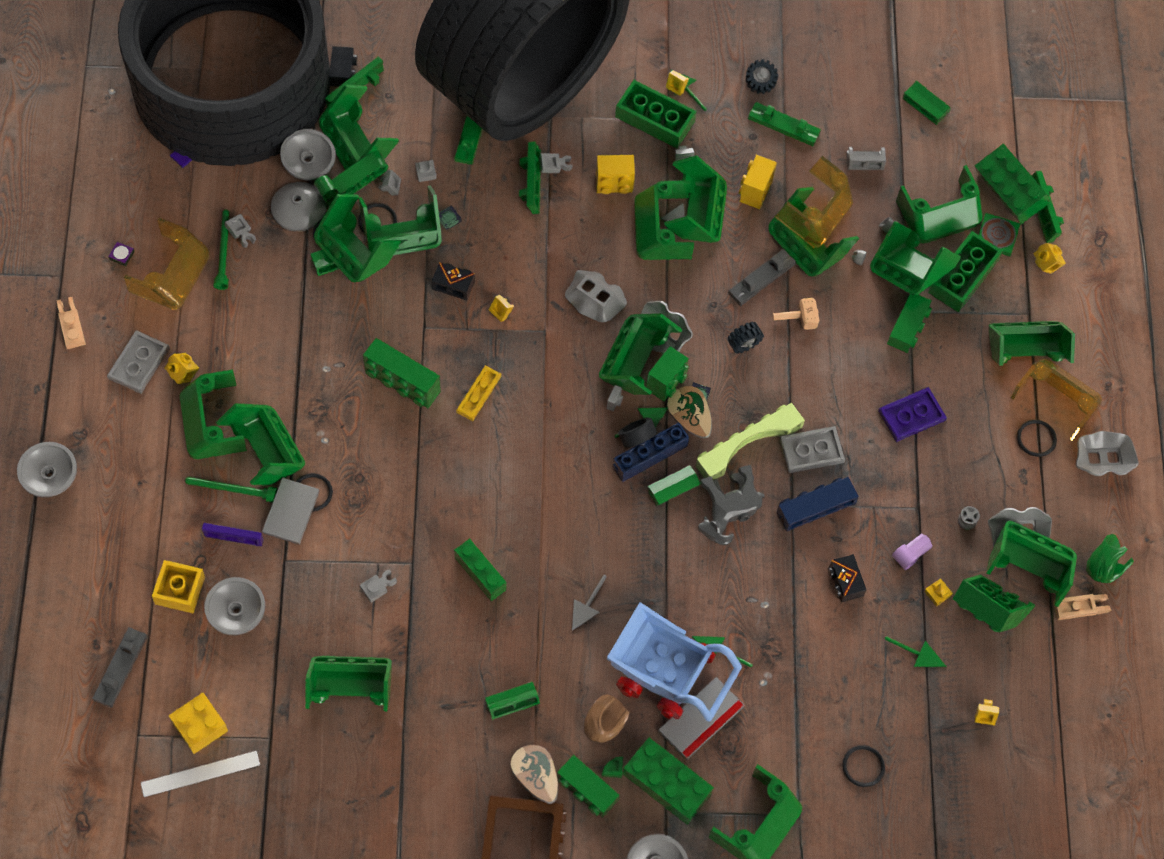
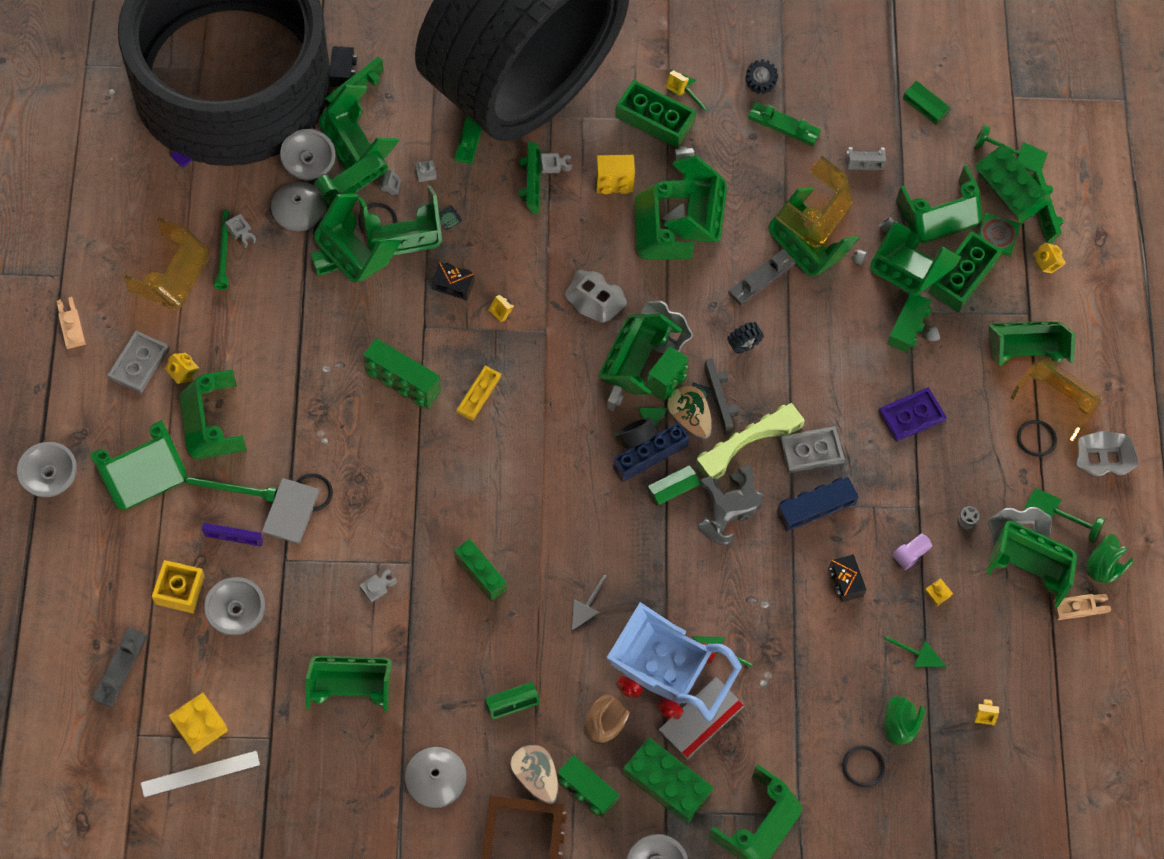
tile [108,242,135,266] -> none
green windscreen [216,403,305,485] -> none
green tile [601,756,624,778] -> none
yellow brick [738,155,777,210] -> none
light nougat piece [773,298,819,330] -> none
green wedge [953,575,1035,633] -> none
none -> windscreen [90,420,187,510]
none -> light grey dish [405,747,467,808]
none -> dark grey hinge [704,358,739,434]
none -> green hair [883,696,925,745]
none -> light grey hinge [925,326,940,342]
none -> green piece [974,124,1048,173]
none -> green piece [1023,488,1106,543]

